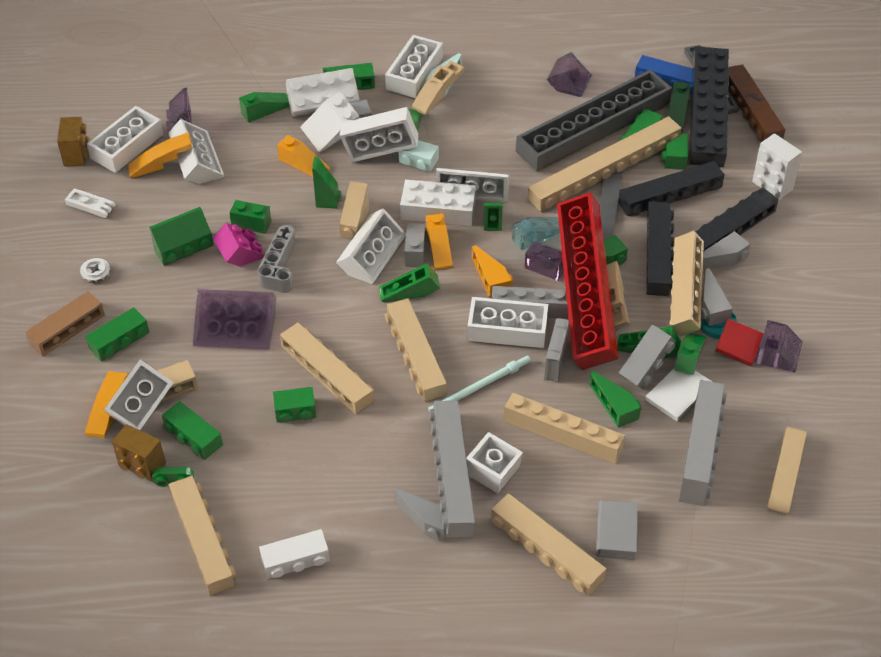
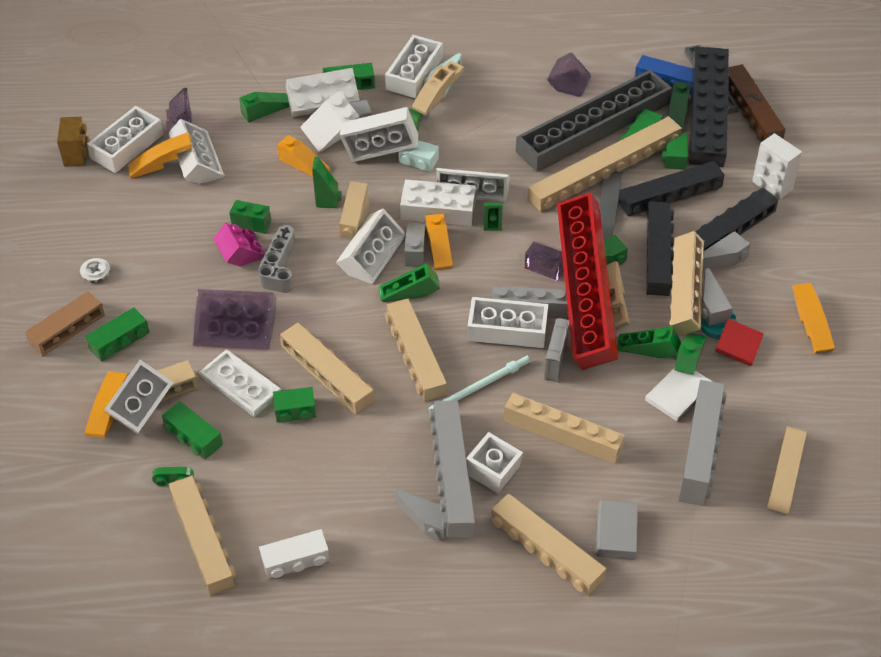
white hinge [65,188,116,218] -> none
pearl gold brick [112,424,166,481] -> none
green slope [149,207,214,266] -> none
light orange slope [472,245,513,298] -> none
clear light blue slope [512,217,560,250] -> none
green slope [589,371,641,428] -> none
light grey brick [619,324,676,389] -> none
clear purple slope [757,320,803,373] -> none
none -> white tile [198,349,282,417]
none -> light orange slope [792,283,835,353]

